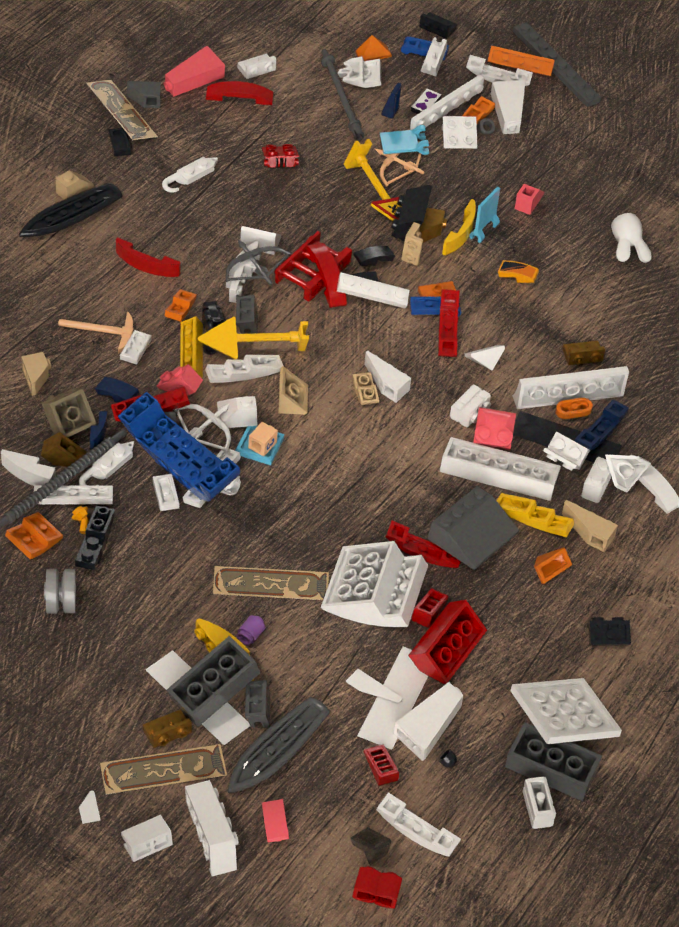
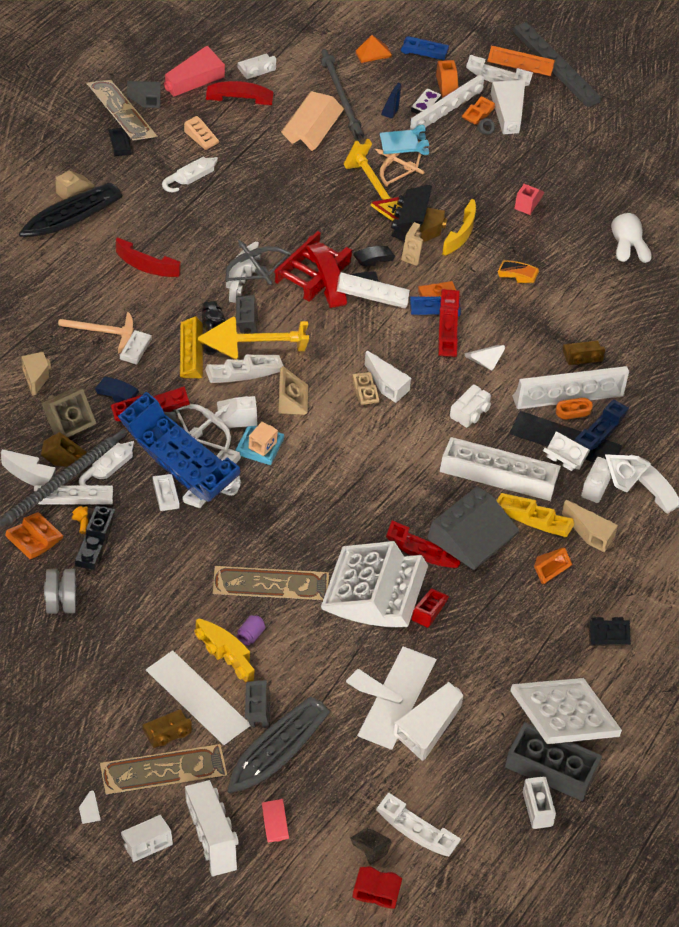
dark blue slope [90,411,107,450] -> none
coral slope [157,364,203,396] -> none
orange slope [165,289,197,322] -> none
dark grey brick [166,636,261,727] -> none
white slope [241,226,281,255] -> none
red hinge [262,144,299,168] -> none
white plate [338,57,381,88] -> none
red slope [363,744,399,786] -> none
red slope [408,600,487,684] -> none
black bracket [419,12,457,39] -> none
white hinge [421,37,447,76] -> none
black hinge [438,749,457,768] -> none
white hinge [442,116,477,149] -> none
medium azure flag [469,187,500,243] -> none
coral slope [473,407,516,450] -> none
none -> light nougat slope [184,116,219,150]
none -> light nougat slope [281,91,344,151]
none -> orange slope [436,60,458,98]

